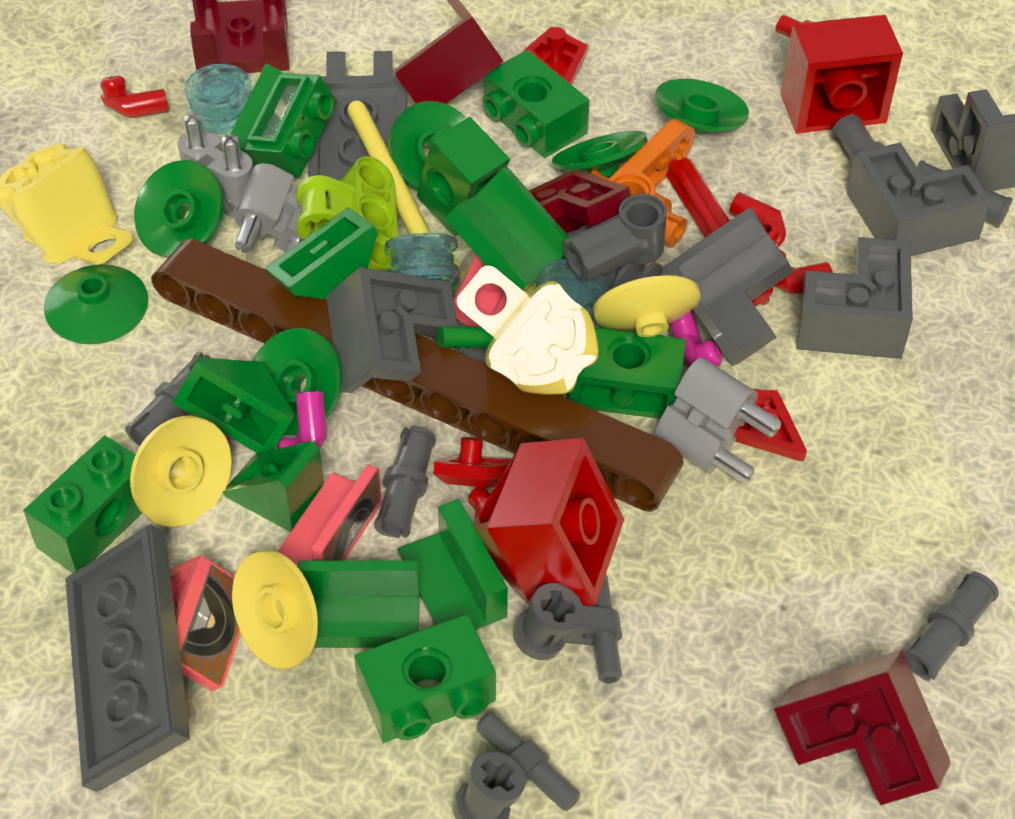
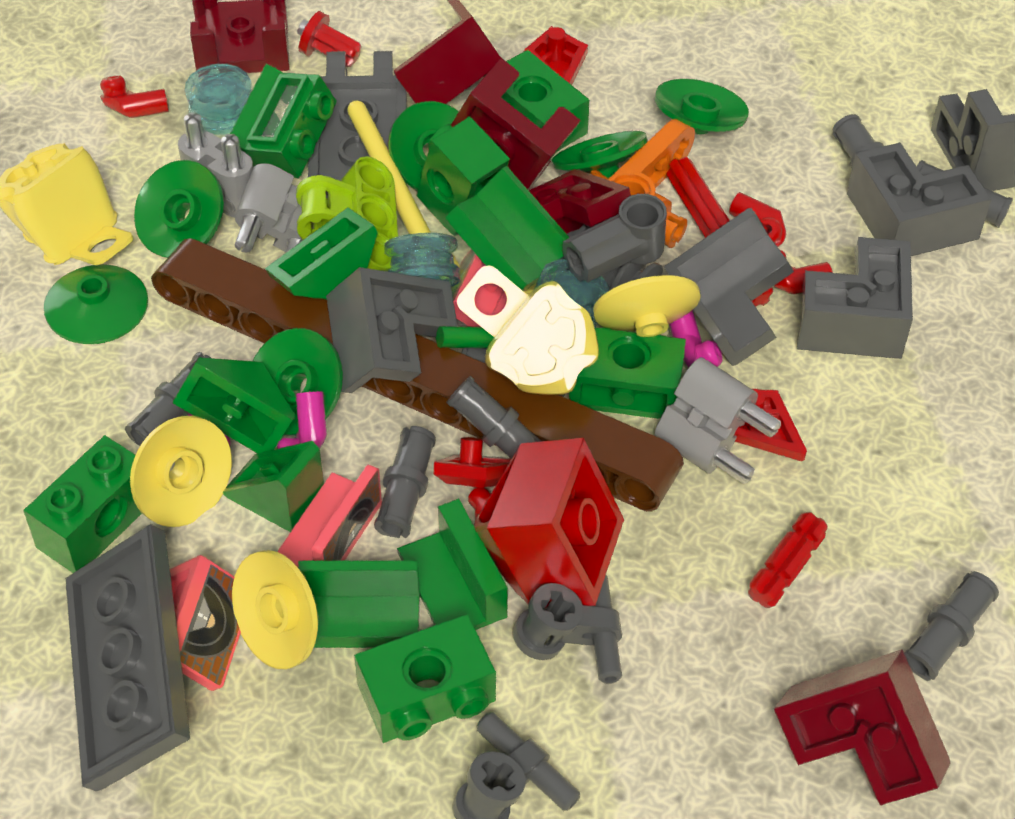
red piece [775,14,903,134] -> none
none -> red piece [297,11,362,67]
none -> dark grey pin [446,376,542,459]
none -> dark red panel [451,58,581,190]
none -> red axle [748,512,828,608]

